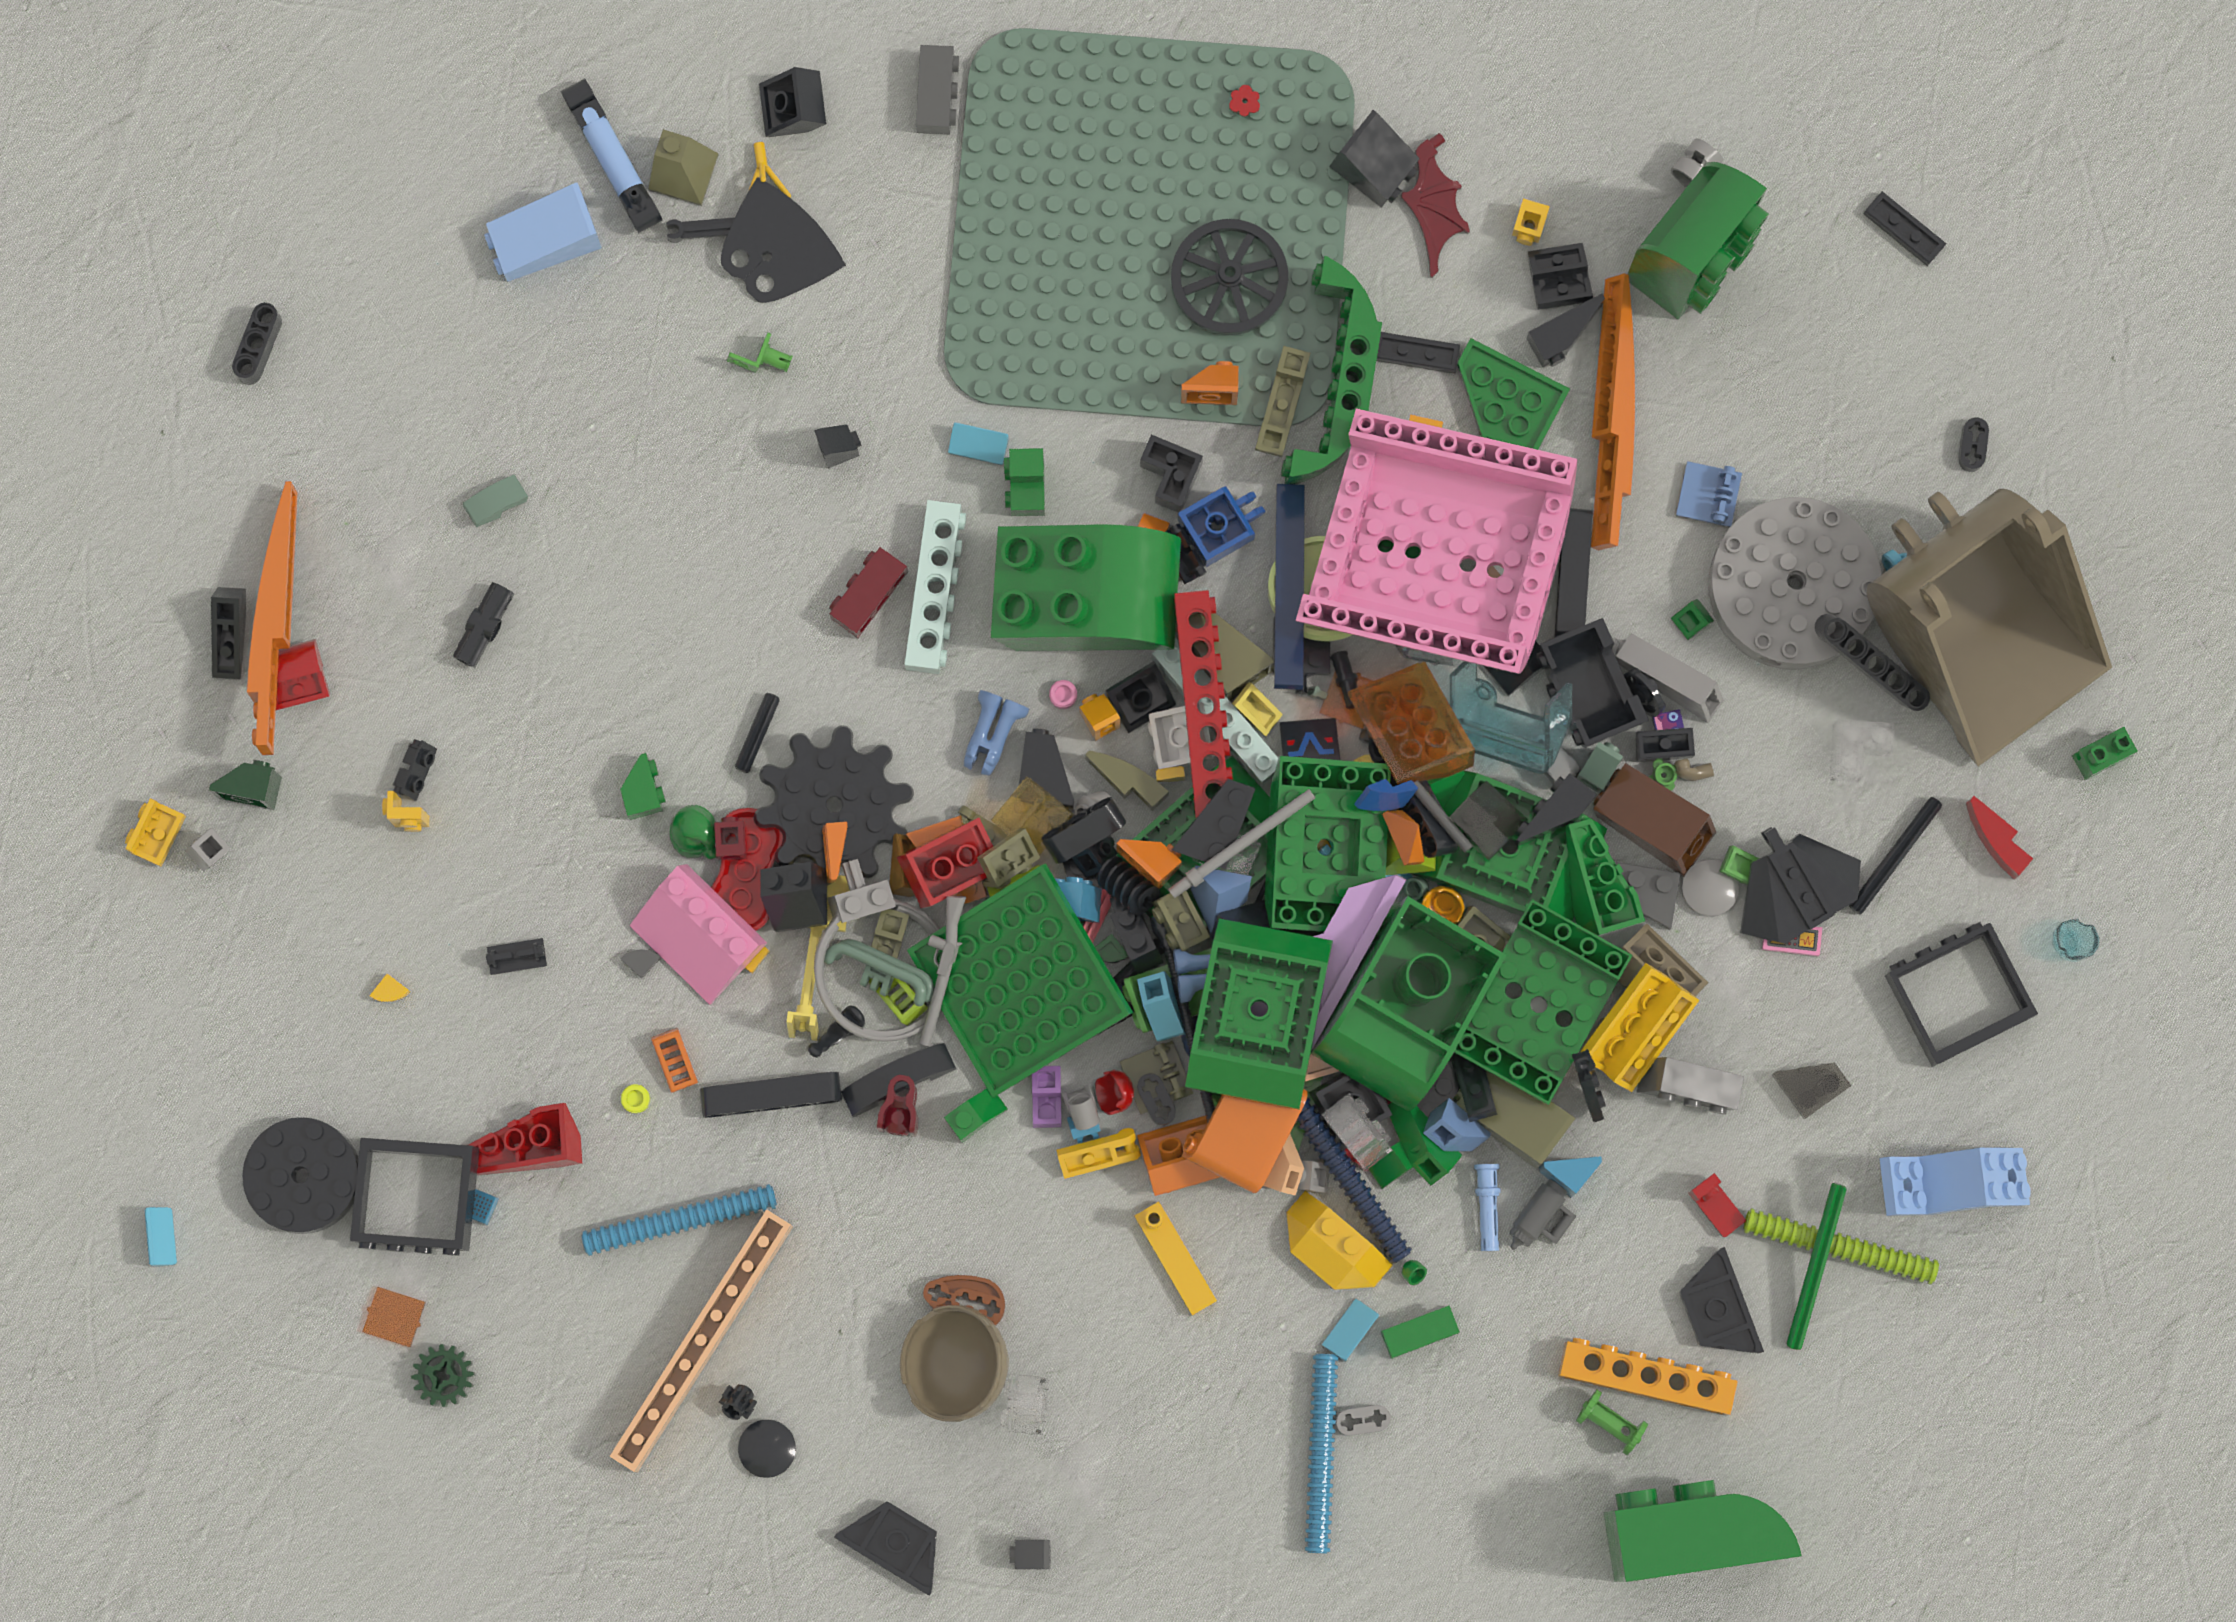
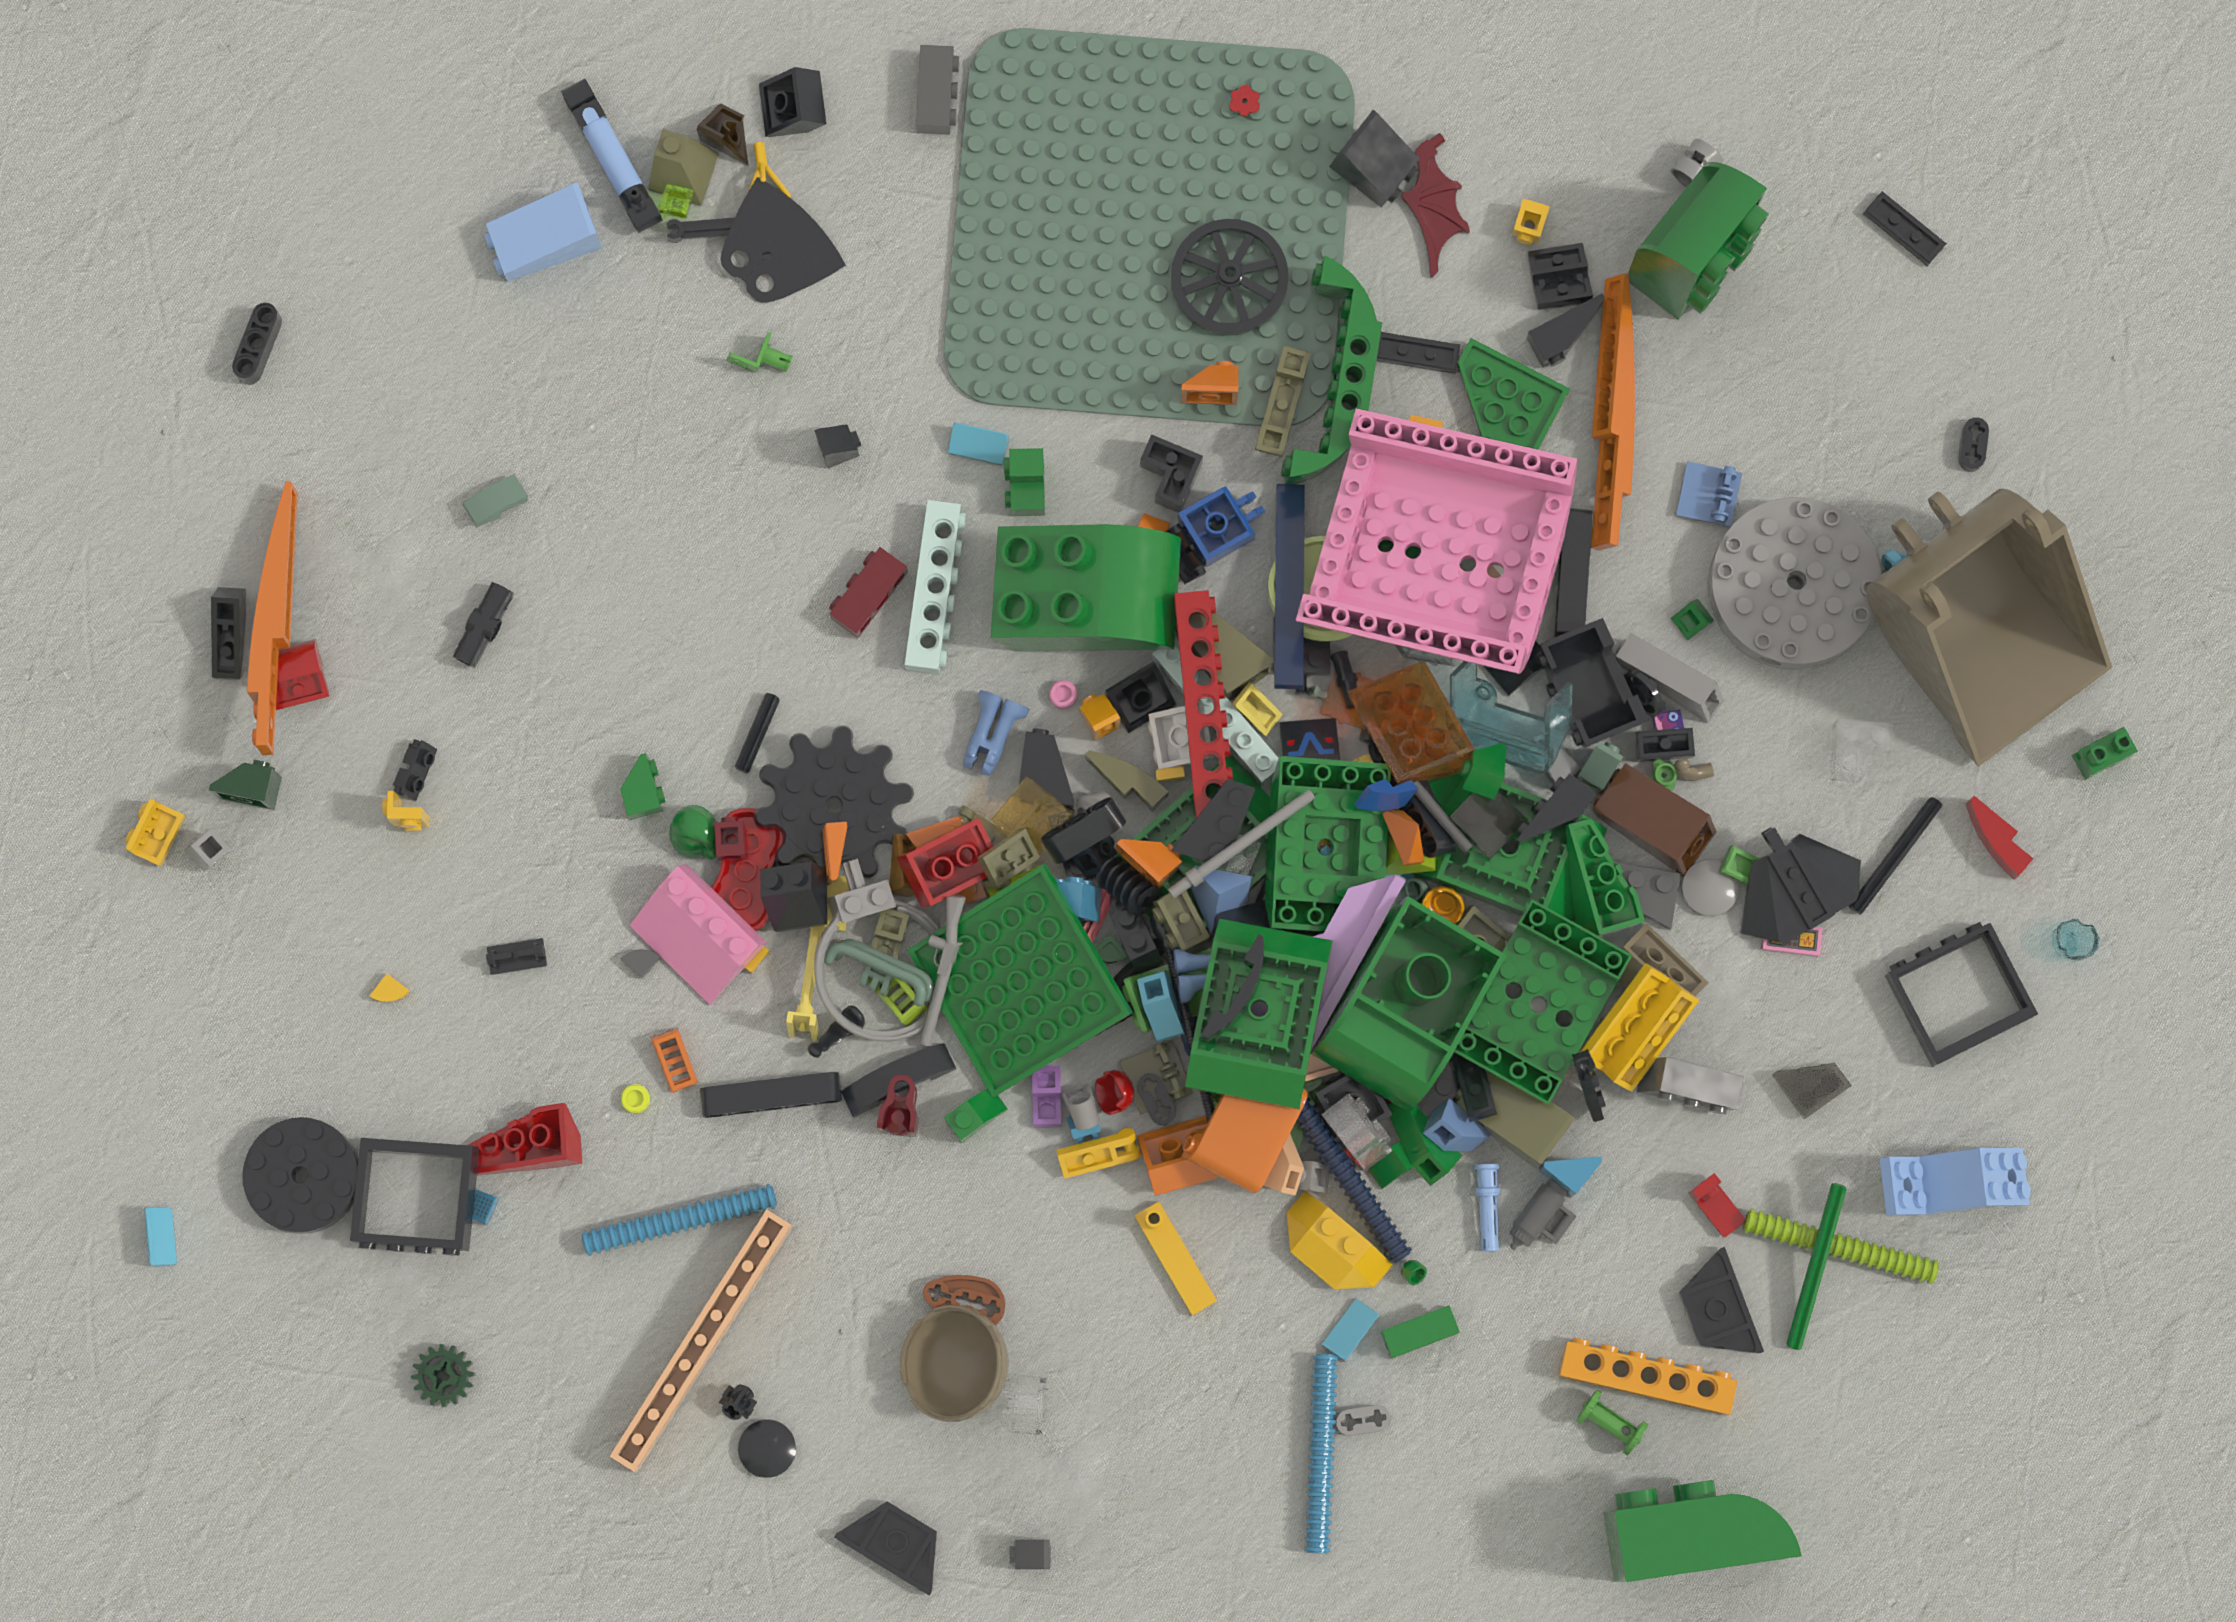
clear orange piece [362,1287,426,1347] -> none
black beam [1815,614,1930,711] -> none
none -> clear neon green tile [659,184,694,219]
none -> dark brown slope [696,103,749,166]
none -> black slope [1201,934,1264,1043]
none -> green slope [1459,743,1506,800]

